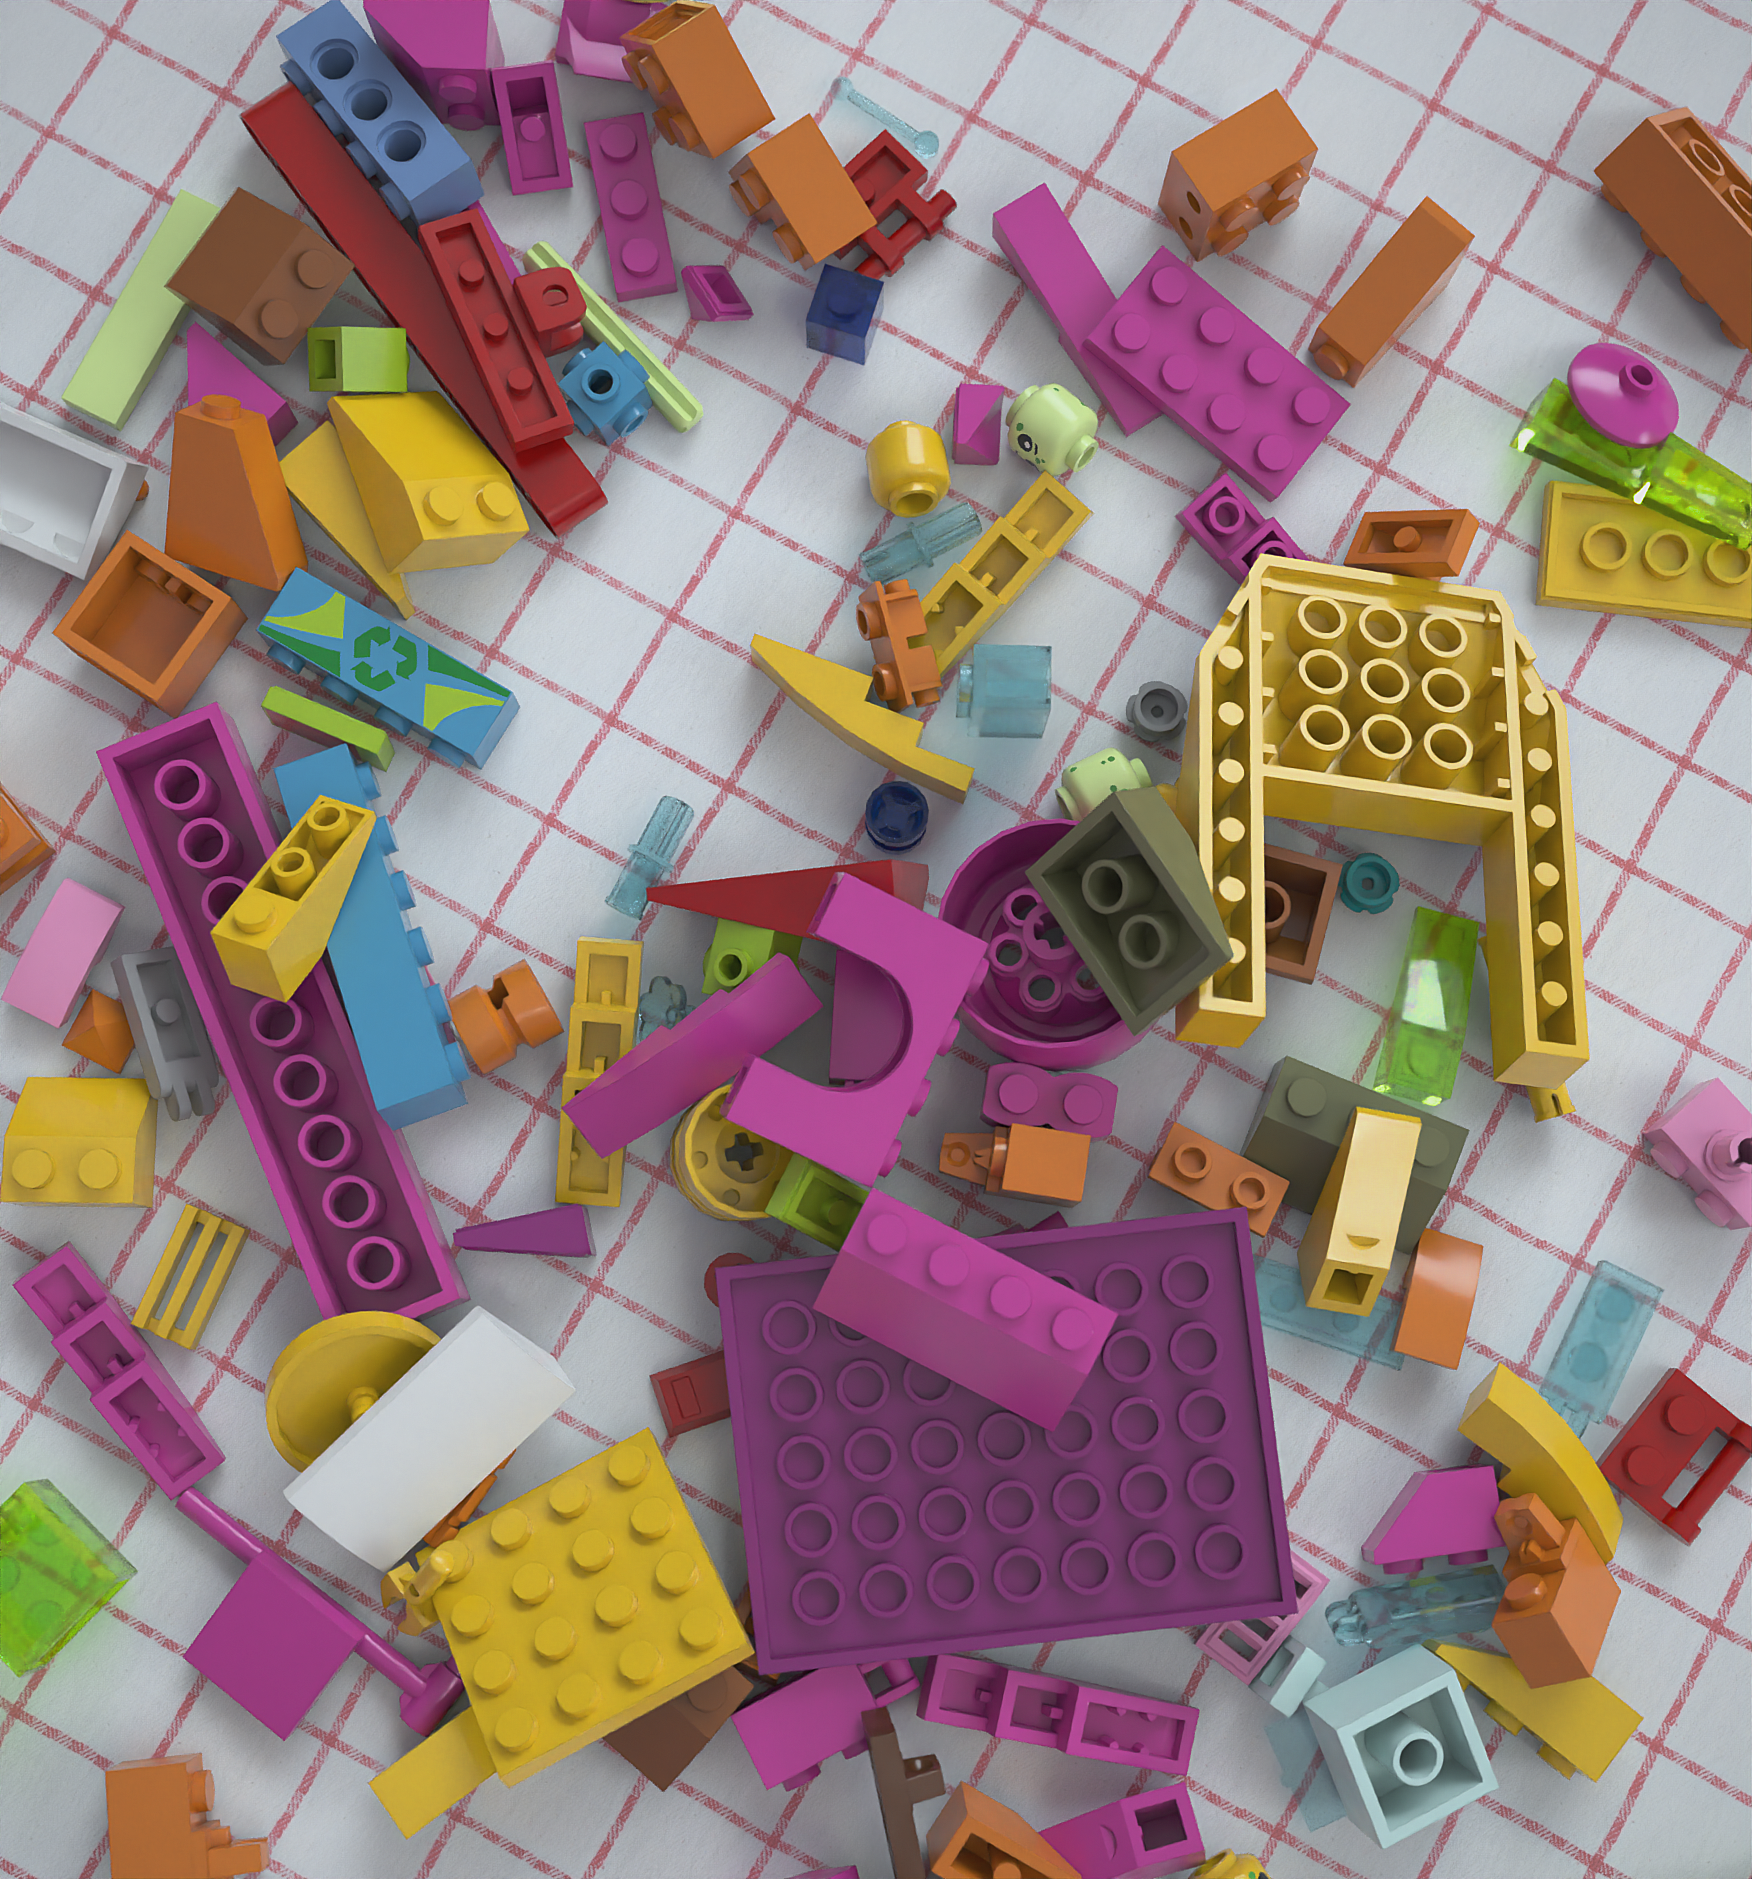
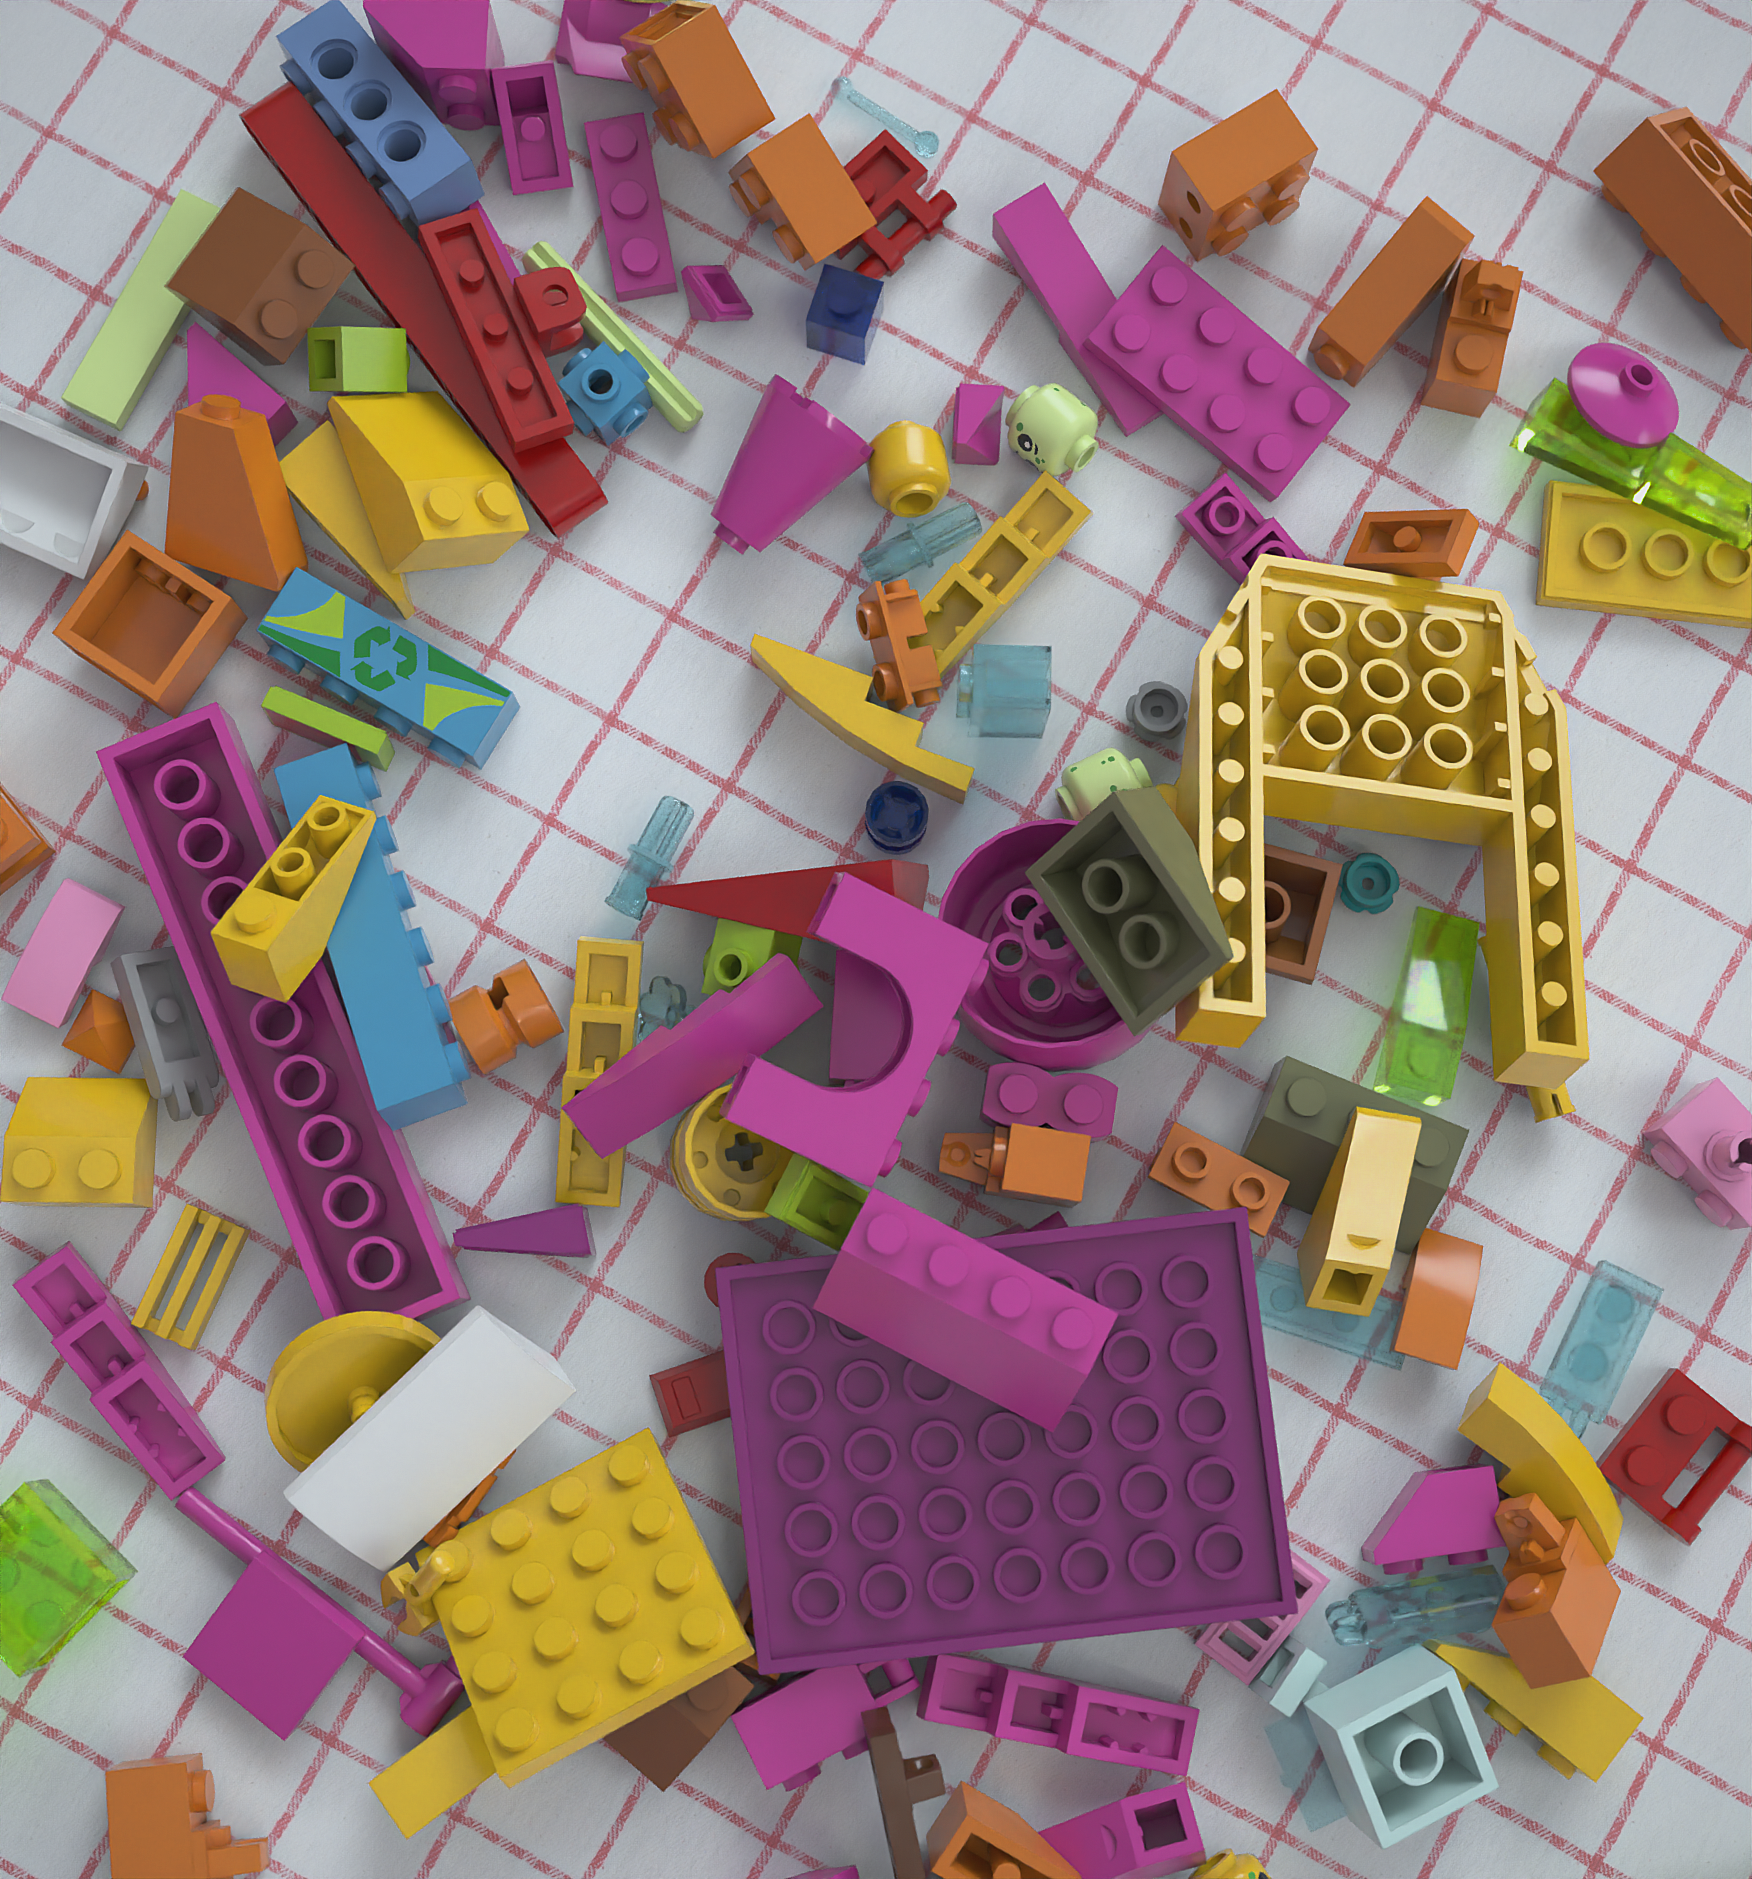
none -> dark pink cone [710,374,875,555]
none -> orange hinge [1420,258,1524,418]

